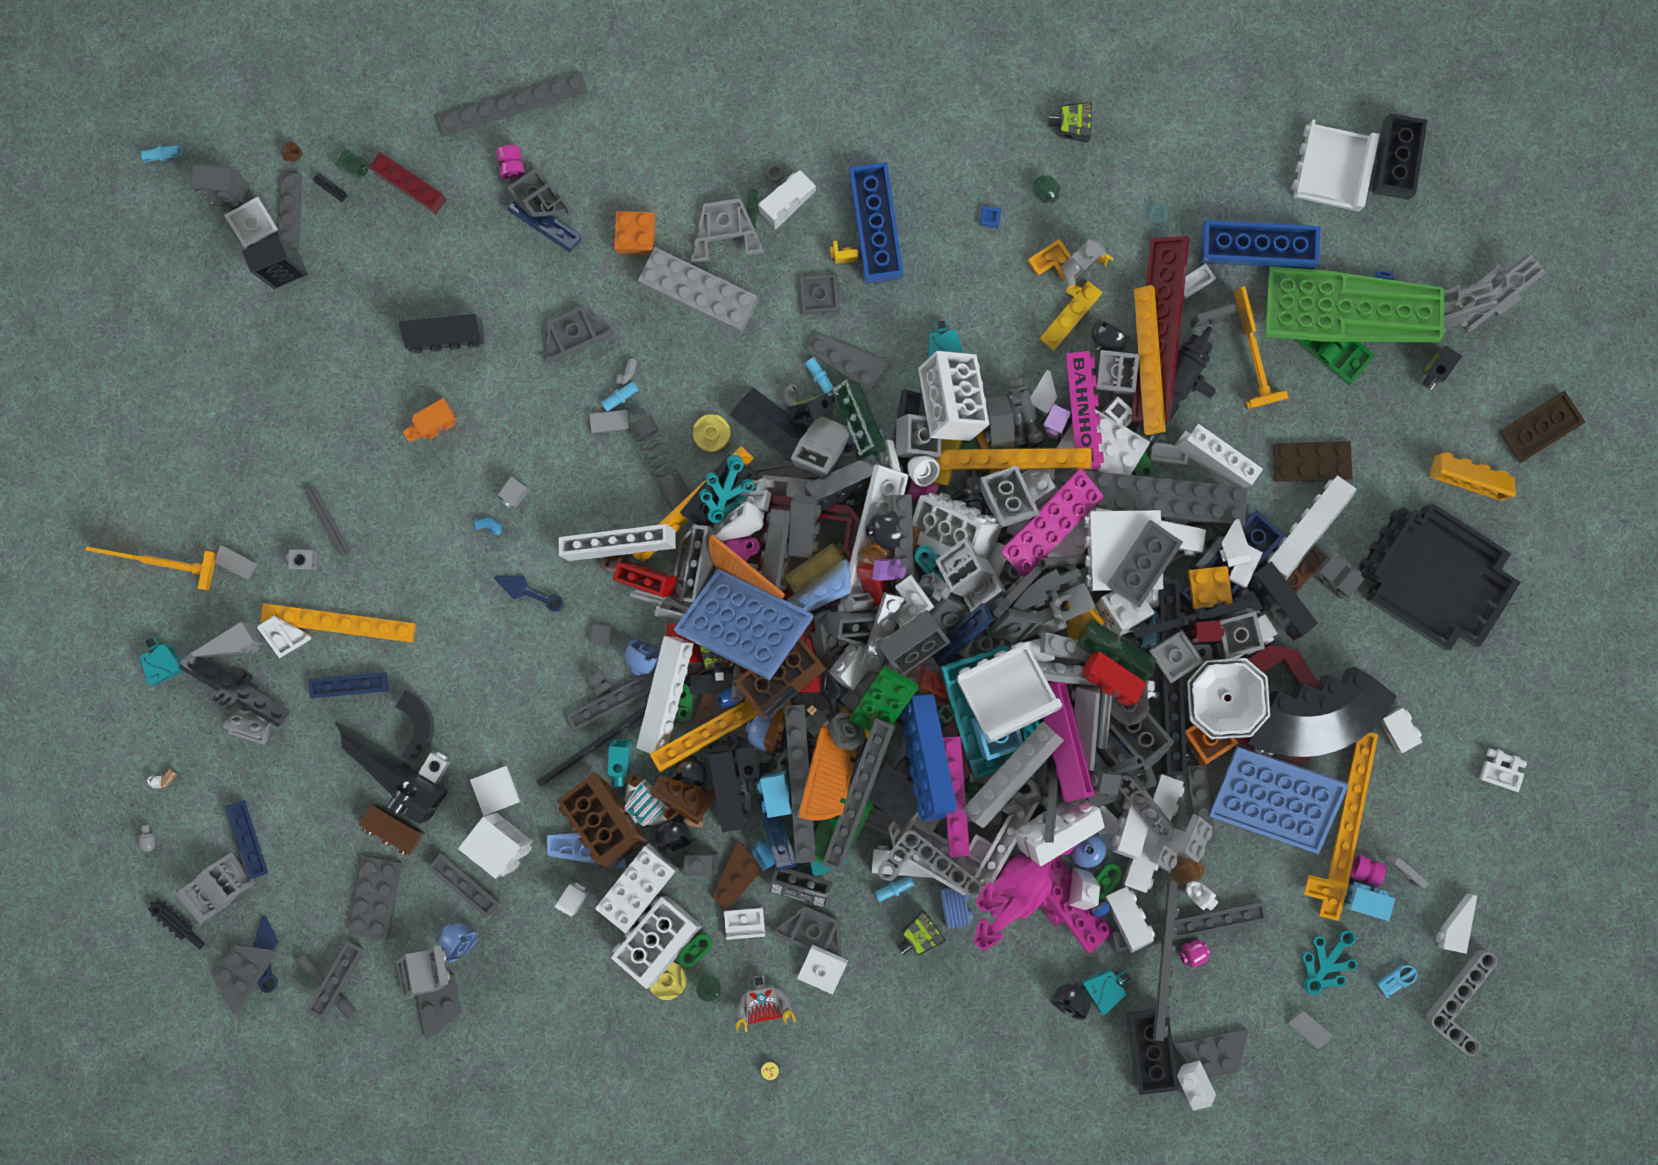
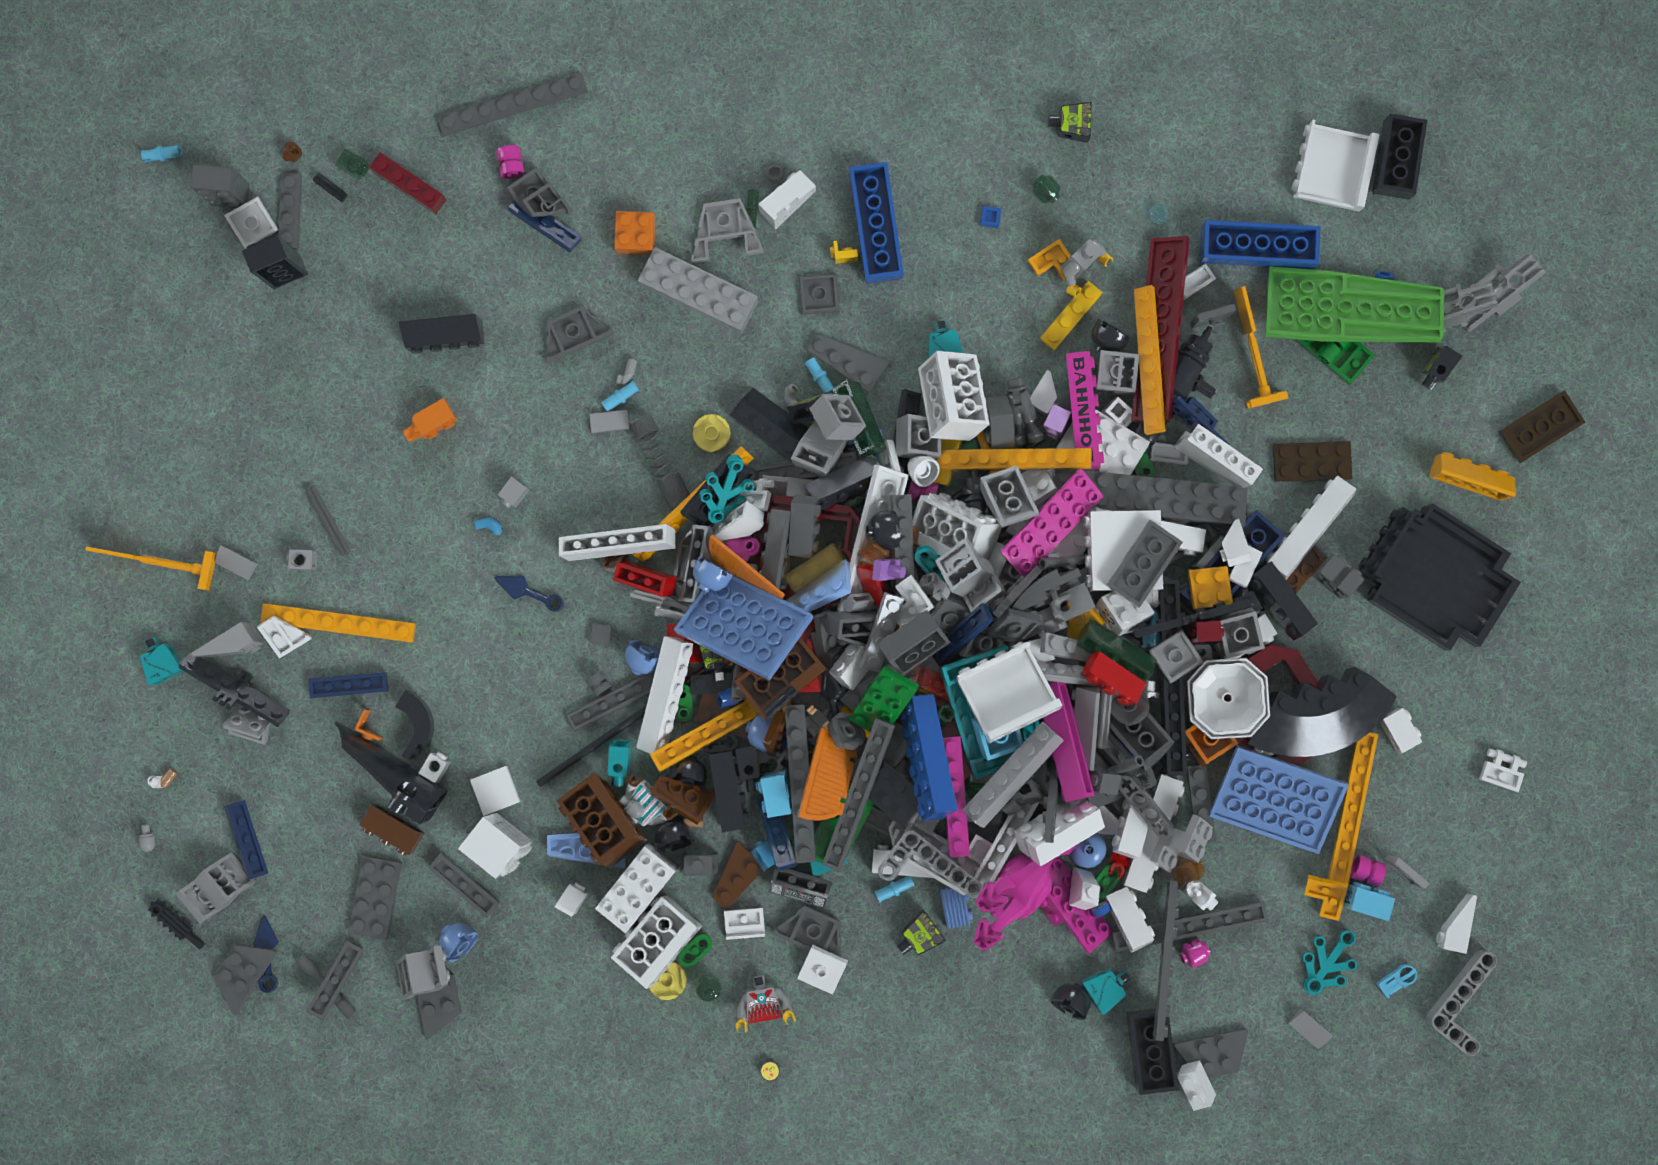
none -> orange bracket [355,709,383,741]
none -> light grey cylinder [619,796,644,819]
none -> medium blue cylinder [693,556,733,592]
none -> light grey brick [809,394,866,440]
none -> red plate [1108,846,1131,879]
none -> dark blue bracket [1172,396,1230,445]

